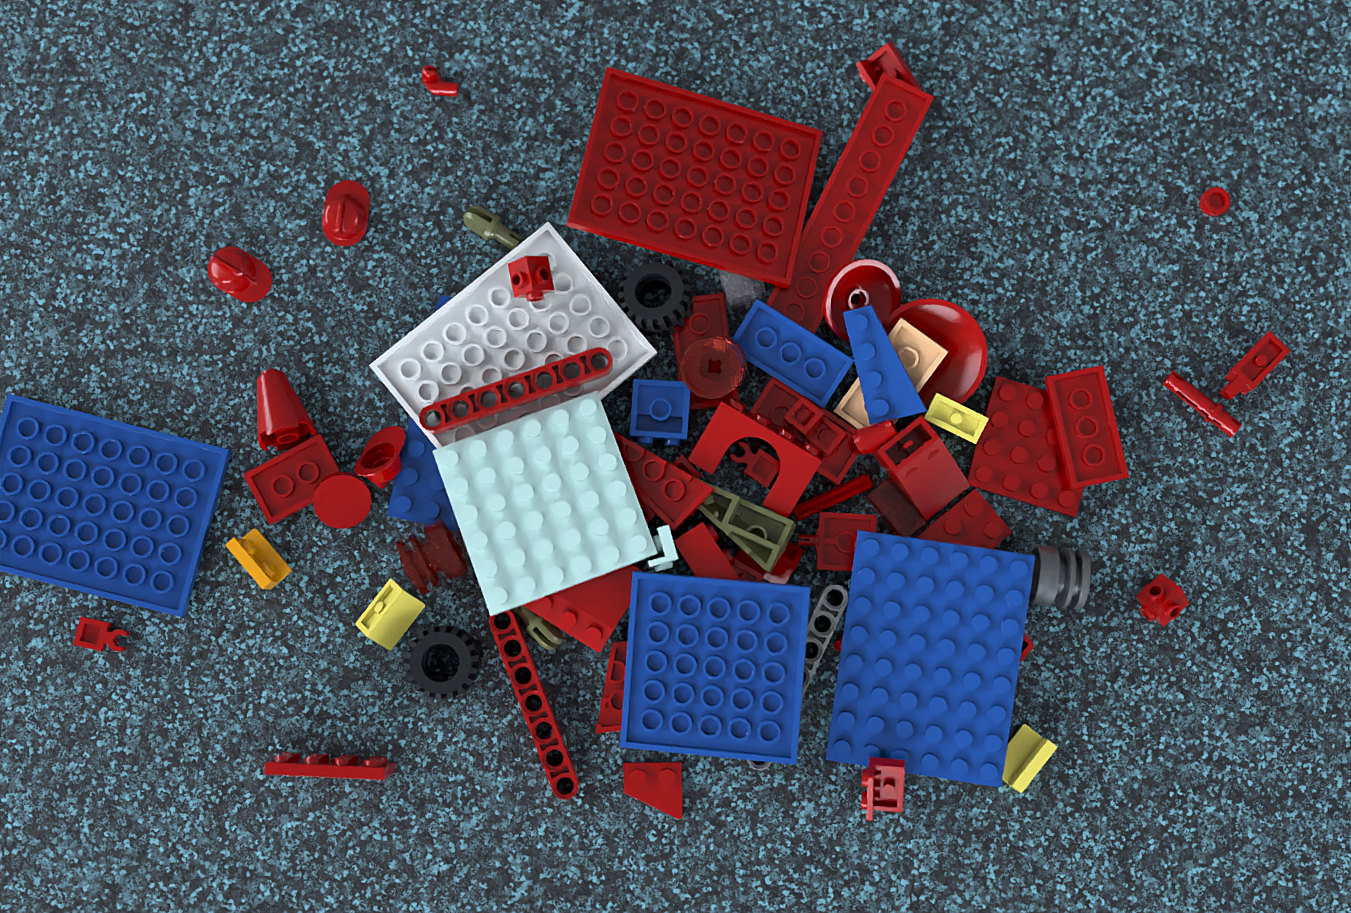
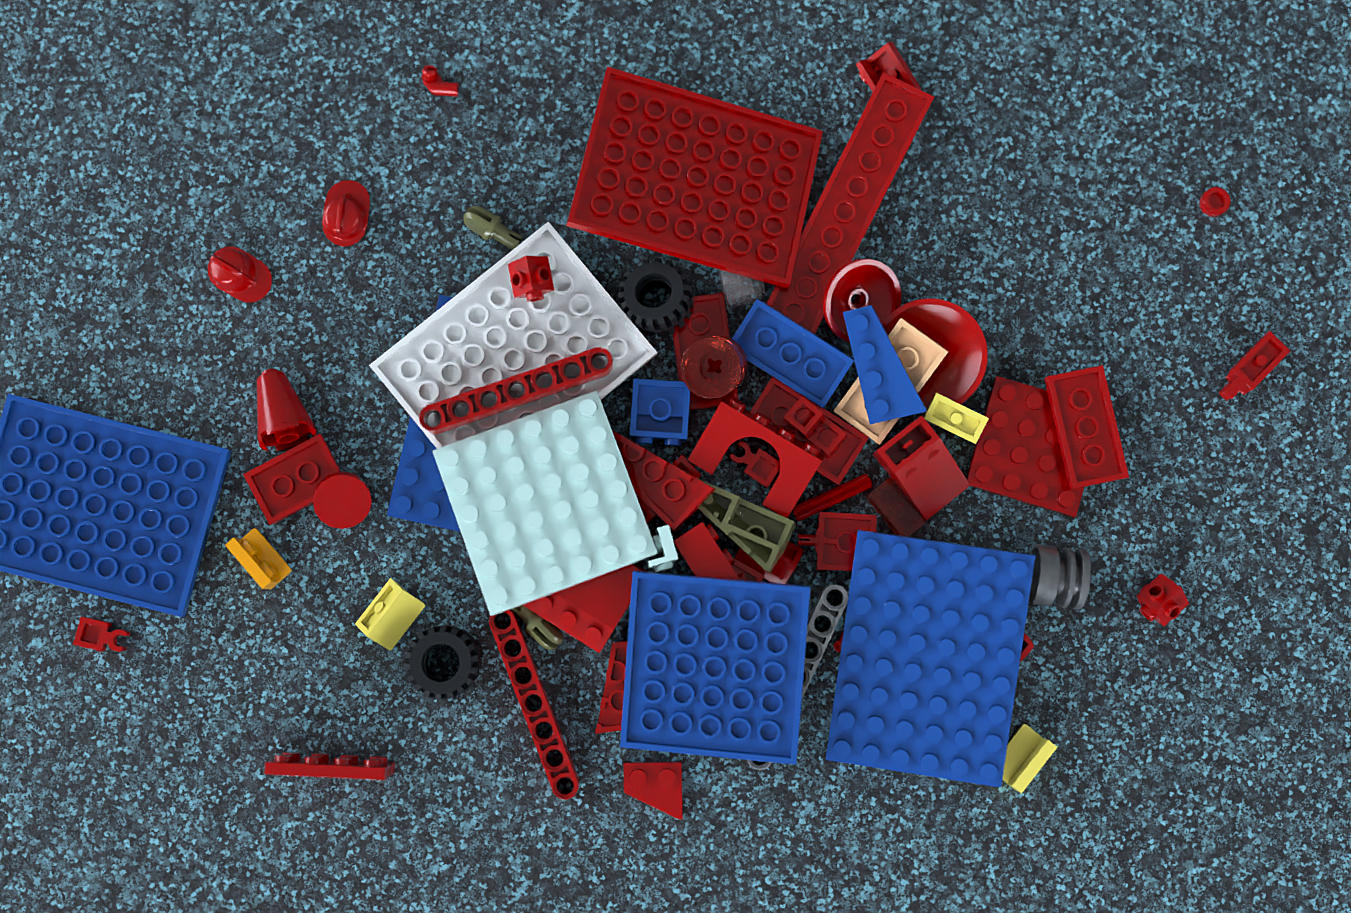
red piece [354,426,406,488] -> none
clear red wheel [396,519,469,595] -> none
red cone [853,418,898,455] -> none
red bracket [861,757,905,821] -> none
red plate [916,488,1012,549] -> none
red pin [1162,370,1242,437] -> none

